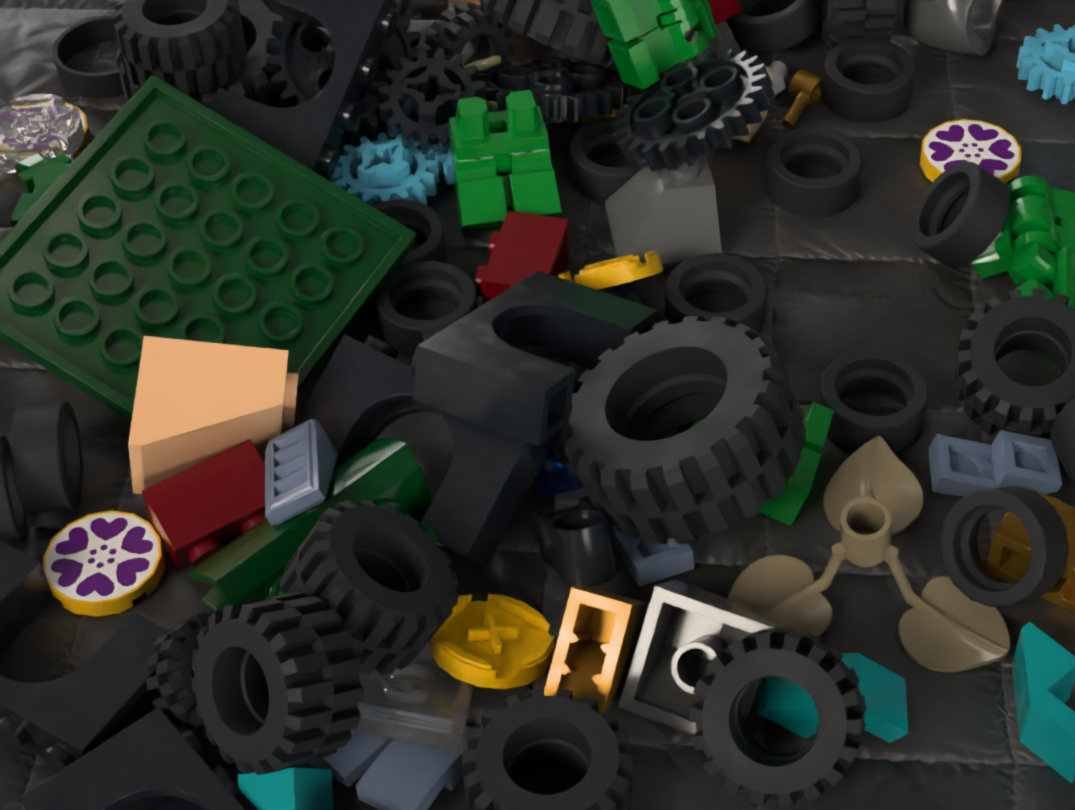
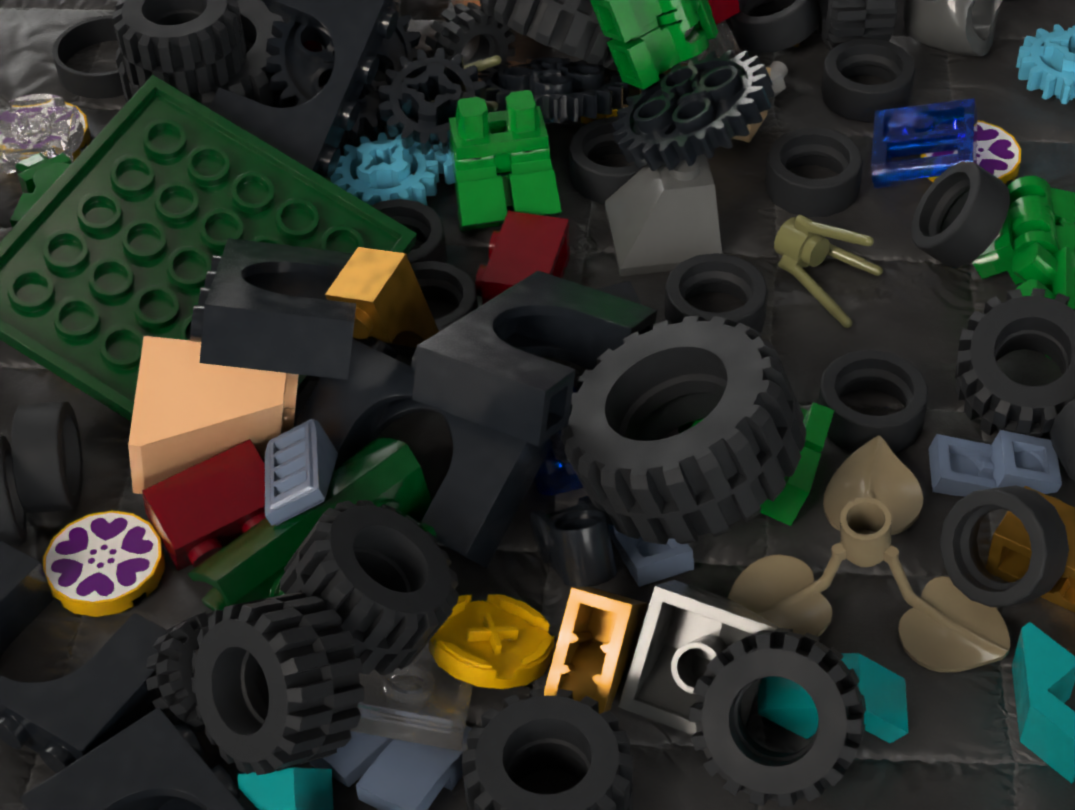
yellow tile [557,250,664,290] -> none
pearl gold hand [782,69,821,129] -> none
none -> black arch [190,238,356,380]
none -> pearl gold arch [325,247,439,348]
none -> olive plant [774,214,883,328]
none -> clear blue plate [871,98,977,188]

